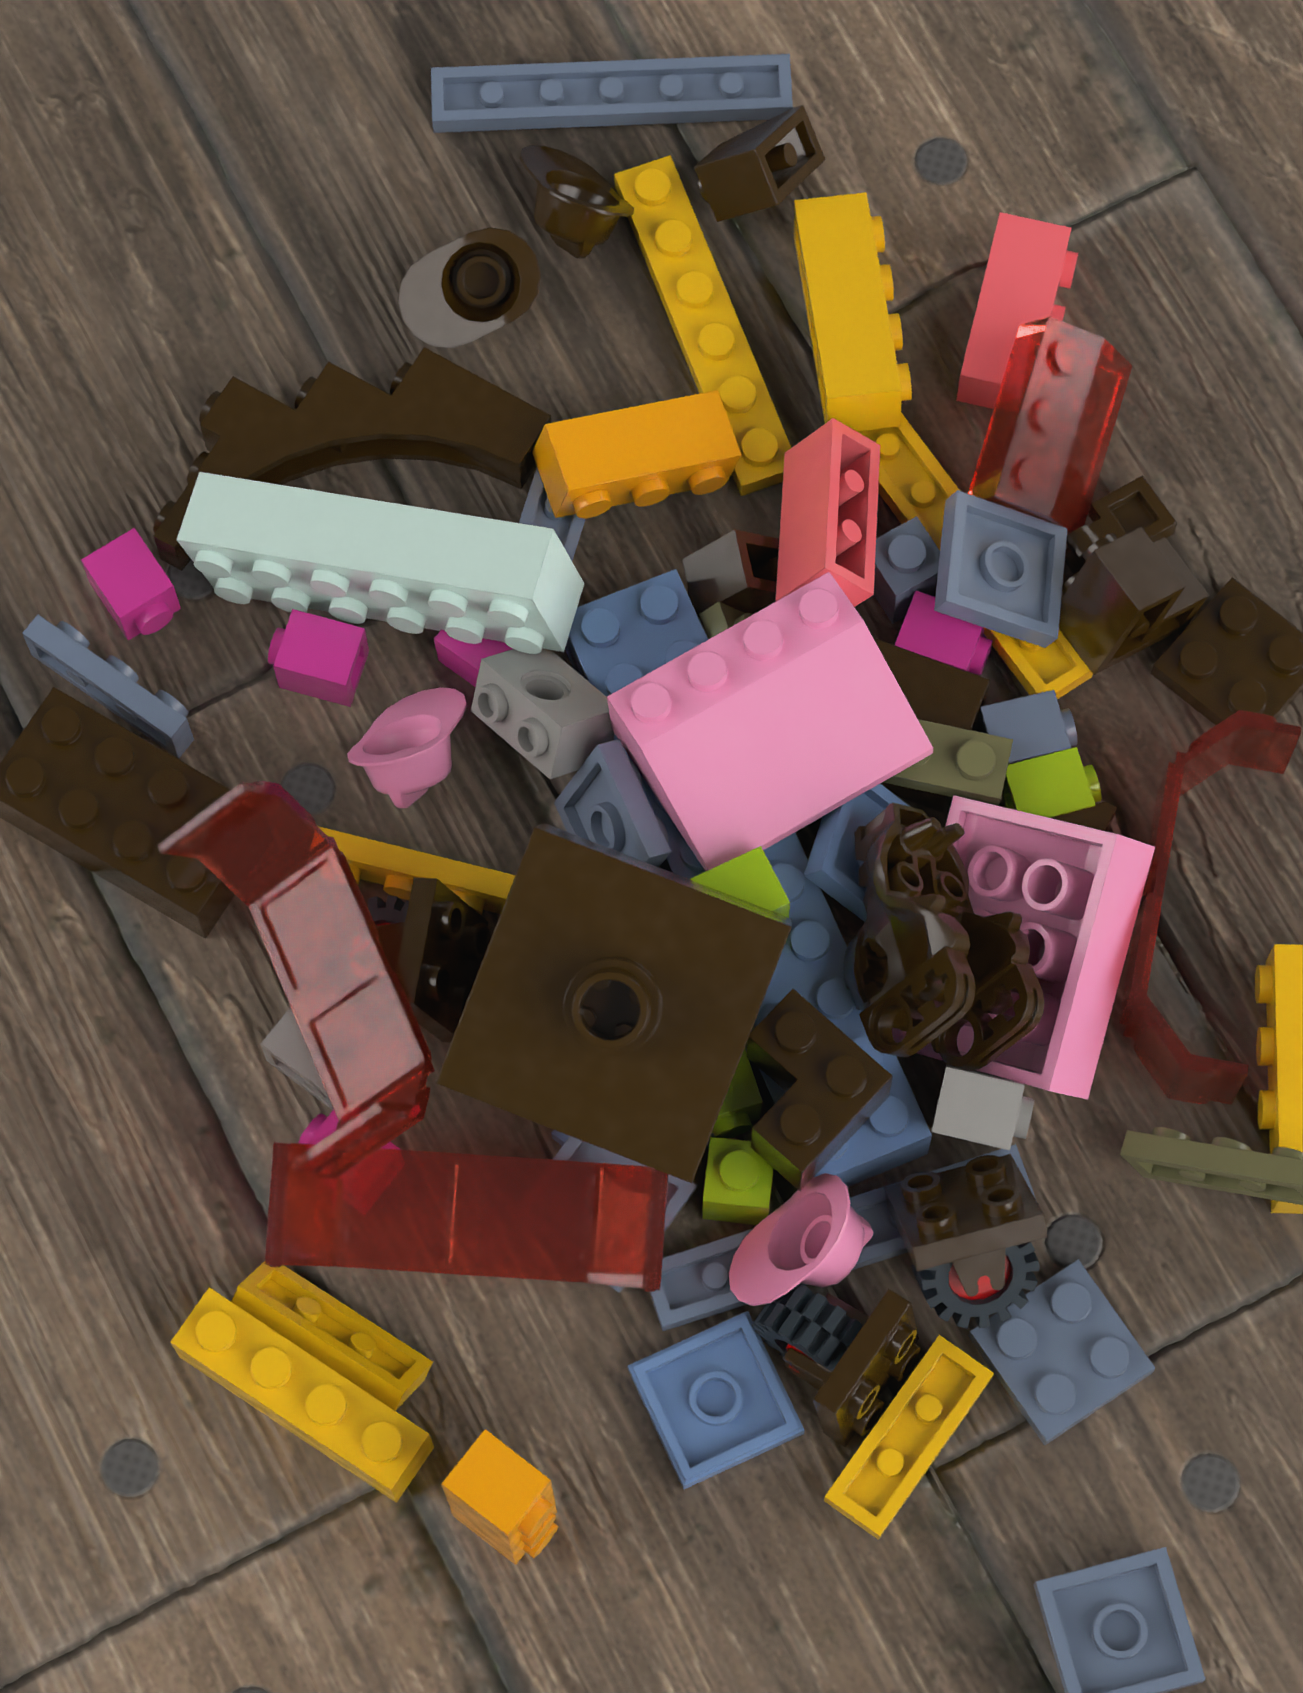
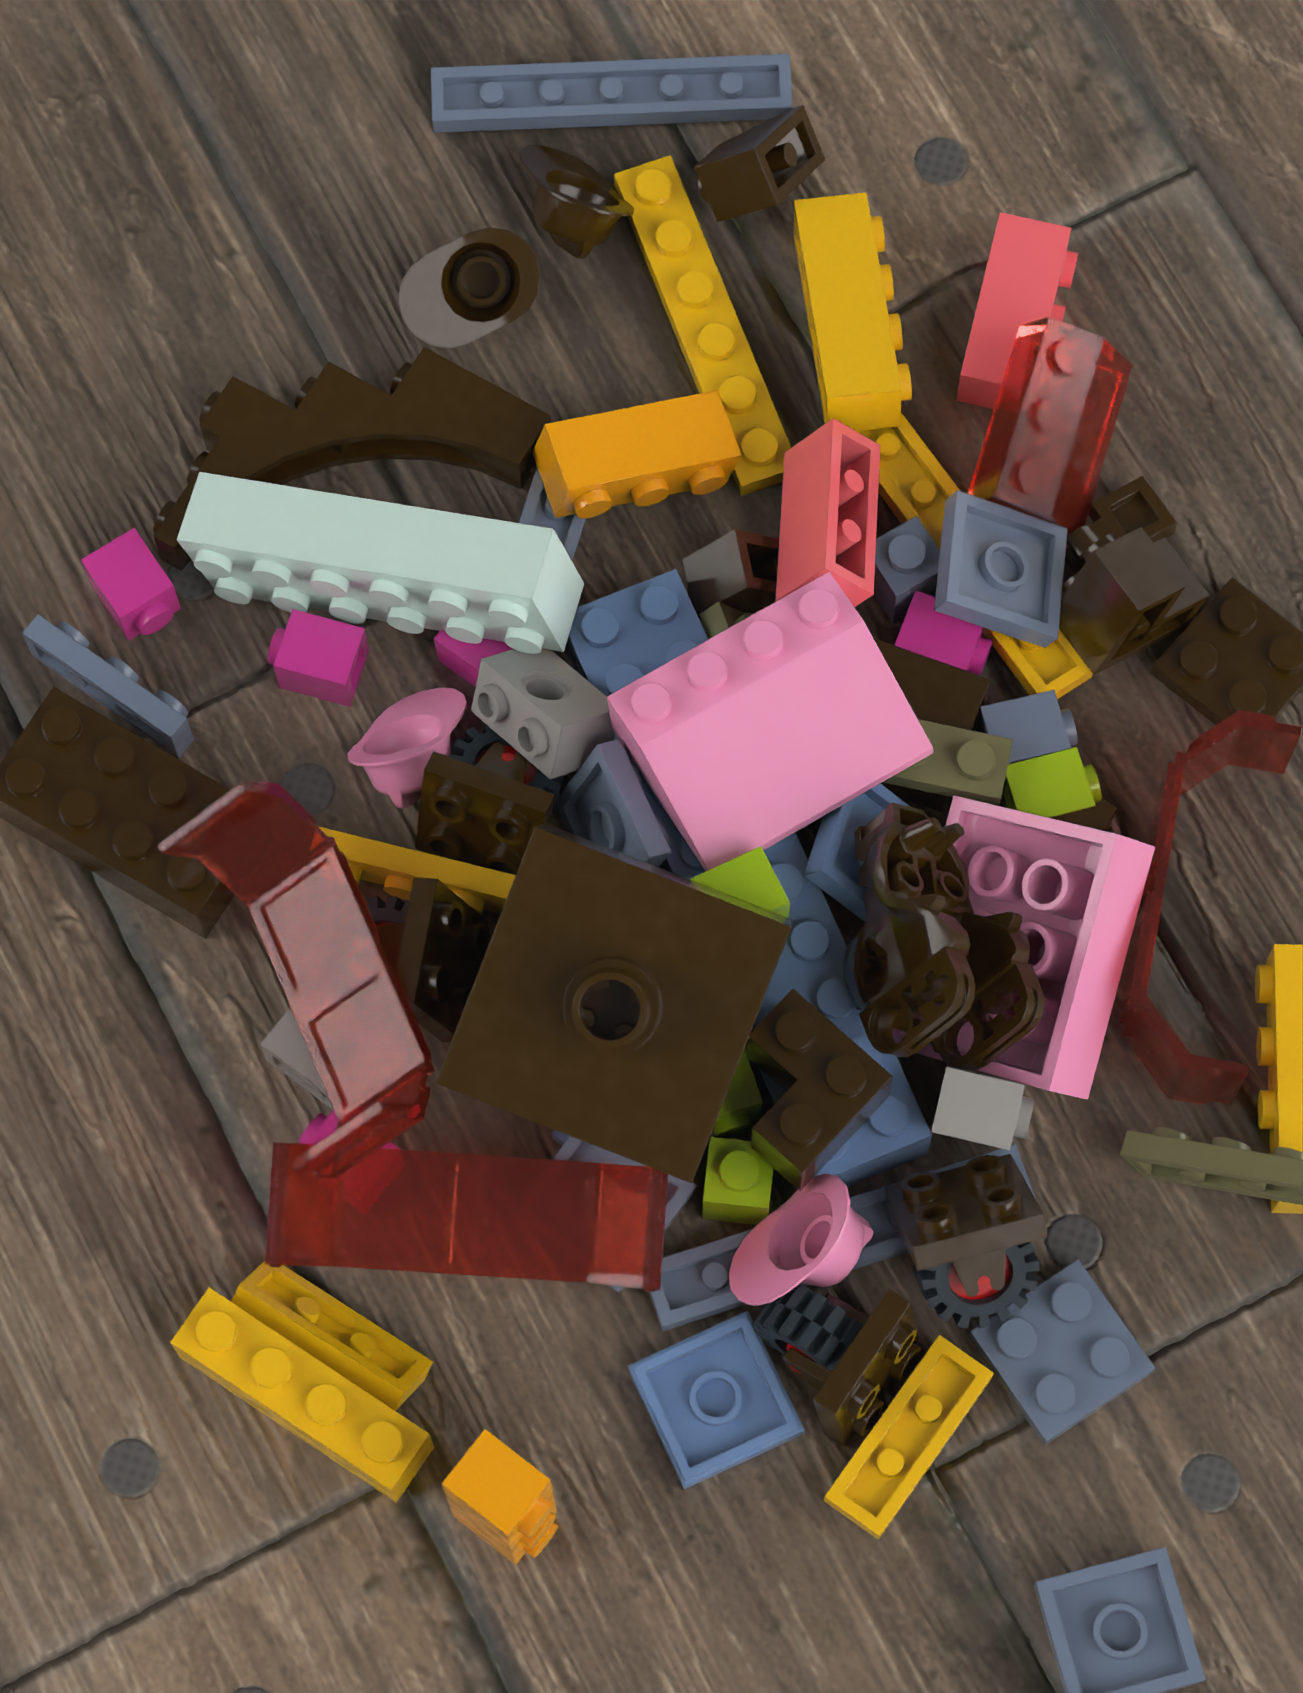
none -> dark brown plate [415,722,563,875]

